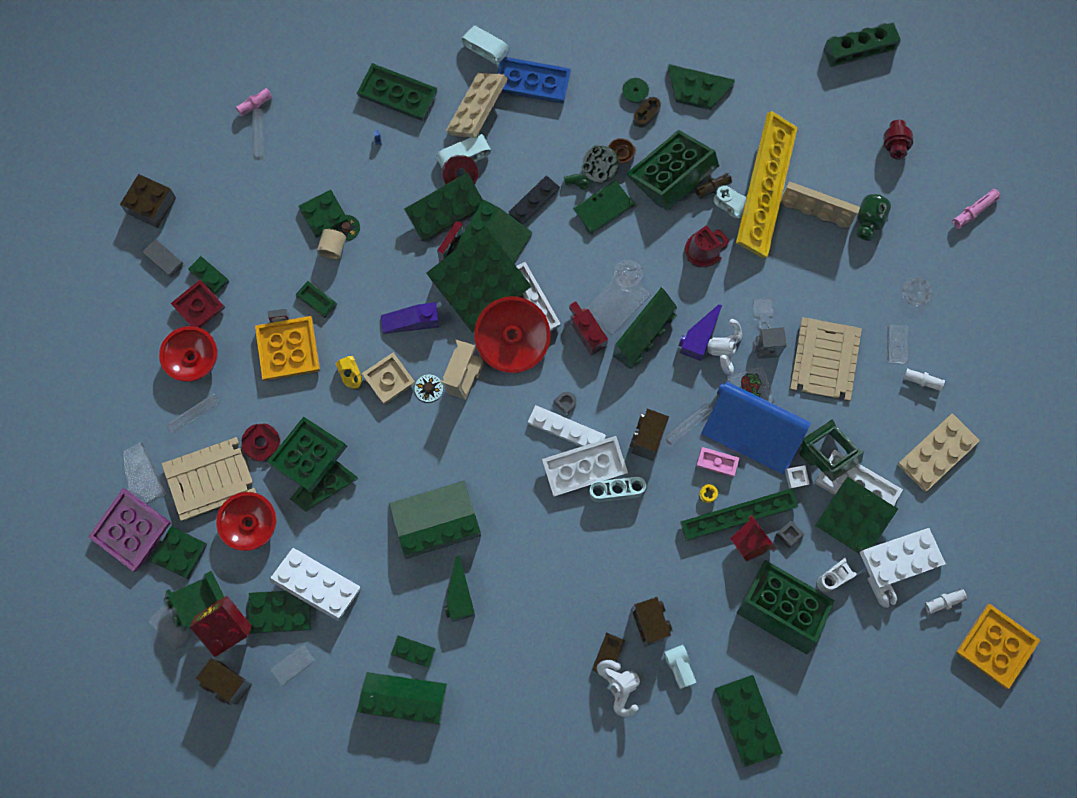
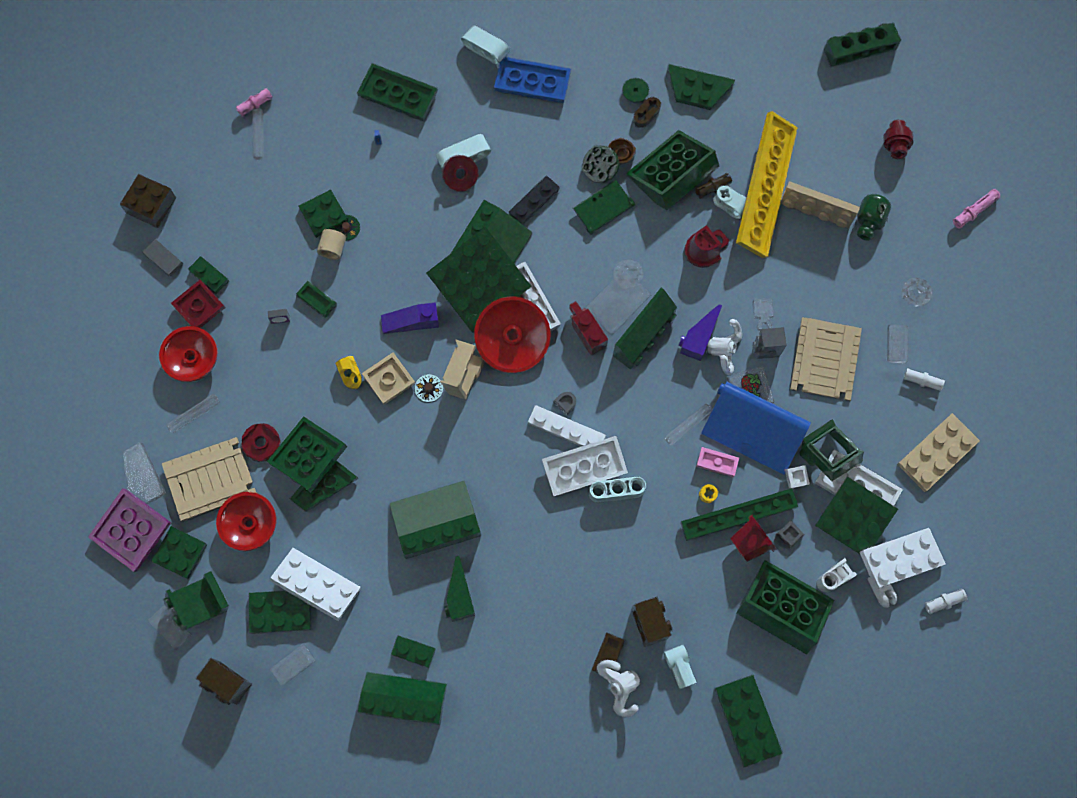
dark red brick [190,596,252,658] -> none
light orange plate [255,316,320,381] -> none
dark green plate [404,172,483,241] -> none
dark red tile [437,221,464,262] -> none
tan plate [446,73,508,138] -> none
dark green arm [564,174,590,190] -> none
dark brown brick [630,408,669,461] -> none
light orange plate [955,603,1040,689] -> none

